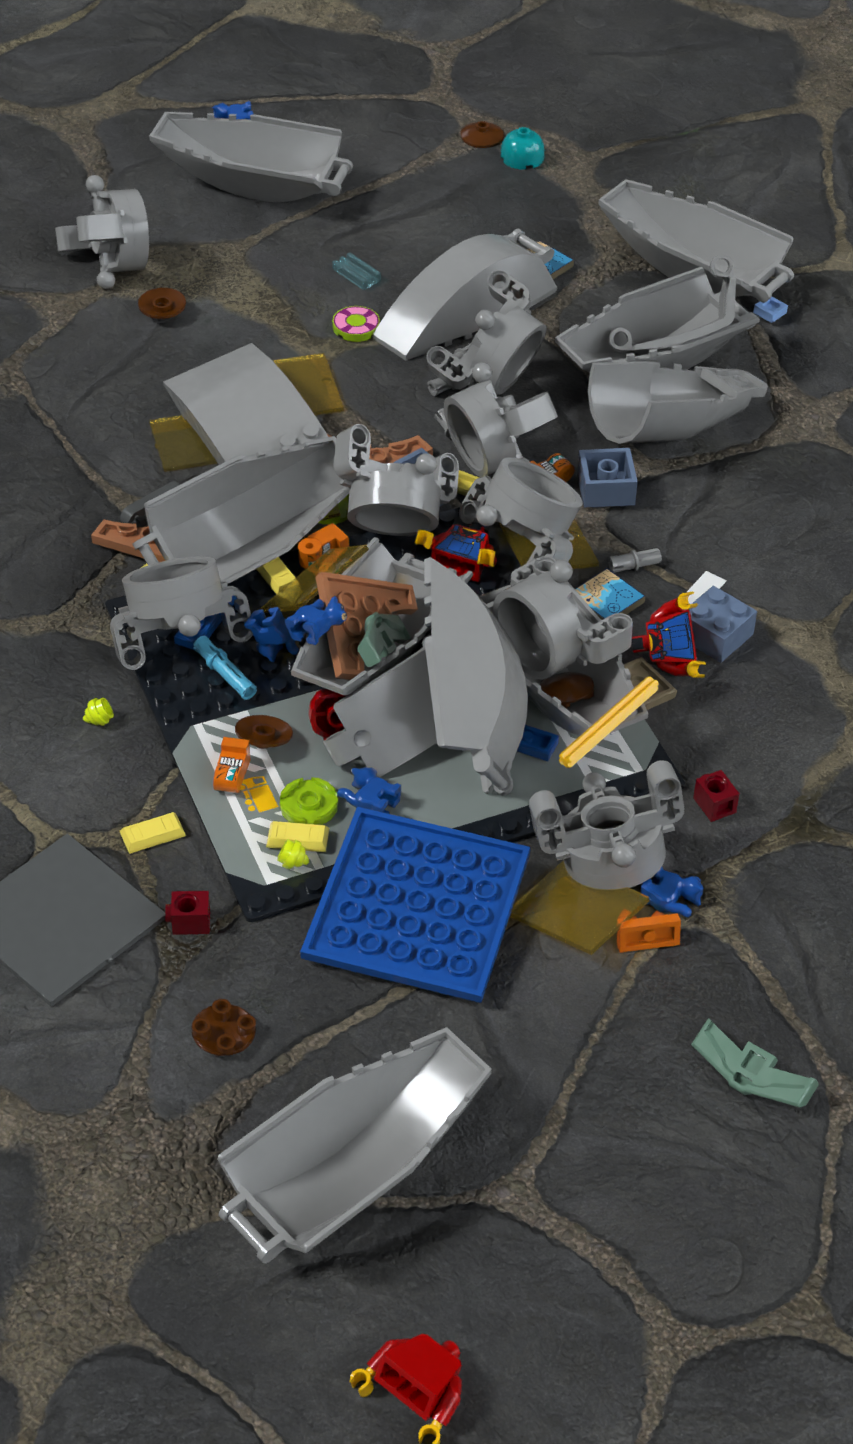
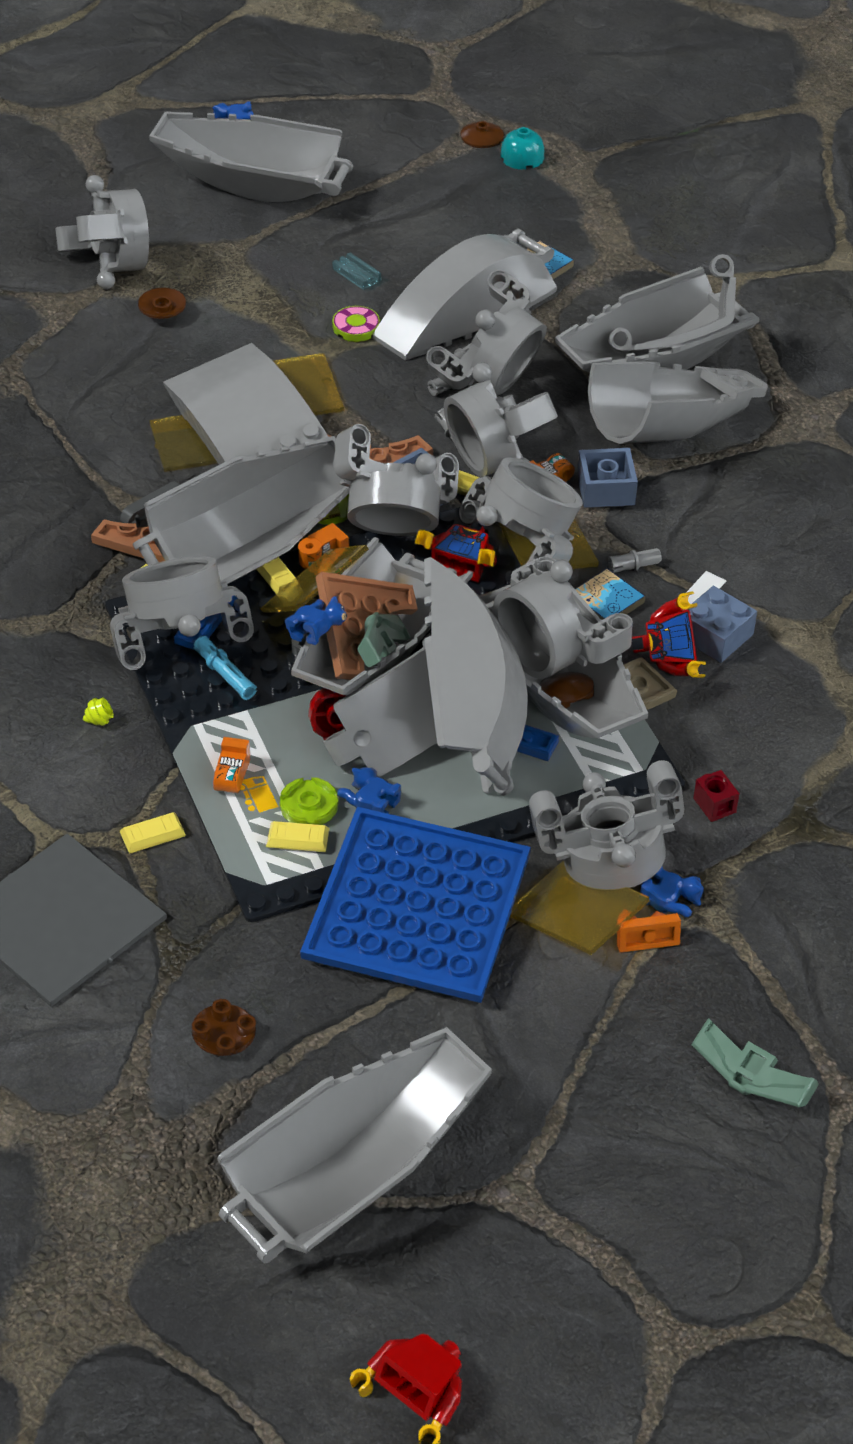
dark red brick [165,891,210,935] -> none
reddish brown dish [235,715,293,749] -> none
blue animal [244,607,299,662] -> none
neon yellow plate [277,839,309,869] -> none
yellow axle [559,676,659,768] -> none
light grey windscreen [598,179,794,302] -> none
light blue plate [753,296,788,323] -> none

